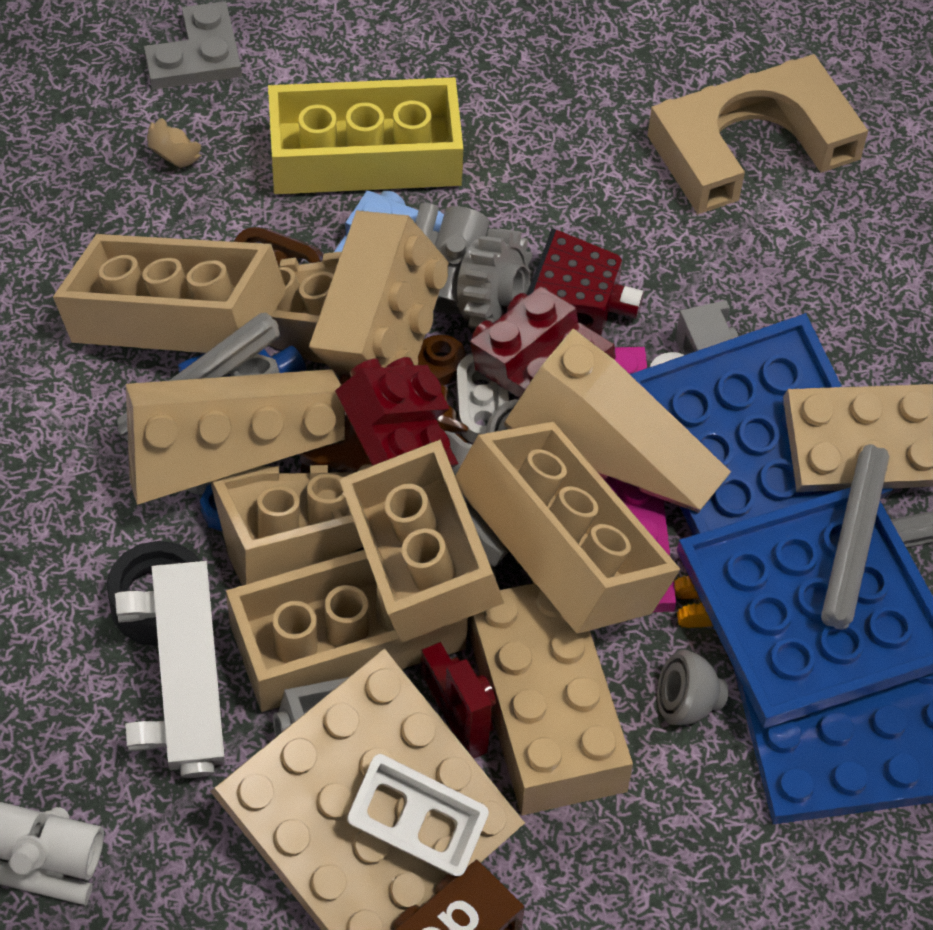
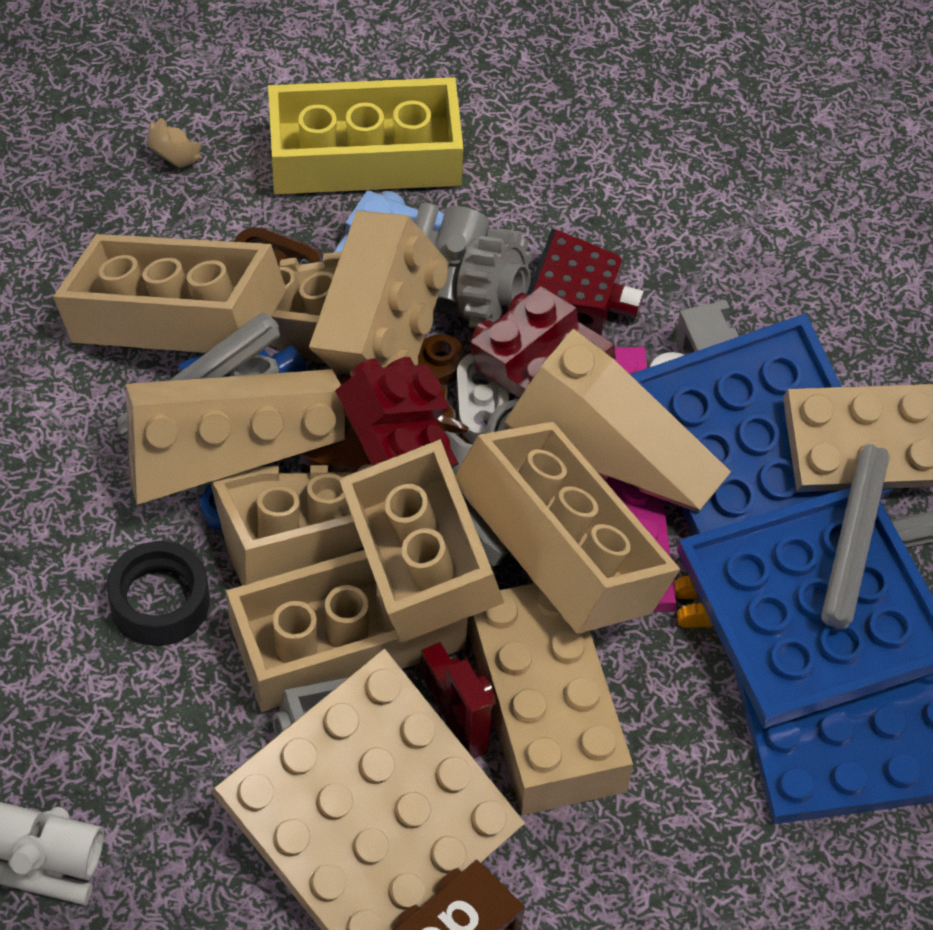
white brick [115,561,225,778] -> none
light grey plate [144,1,242,90] -> none
white piece [347,754,489,876] -> none
tan arch [647,54,868,214] -> none
light grey brick [657,649,728,725] -> none

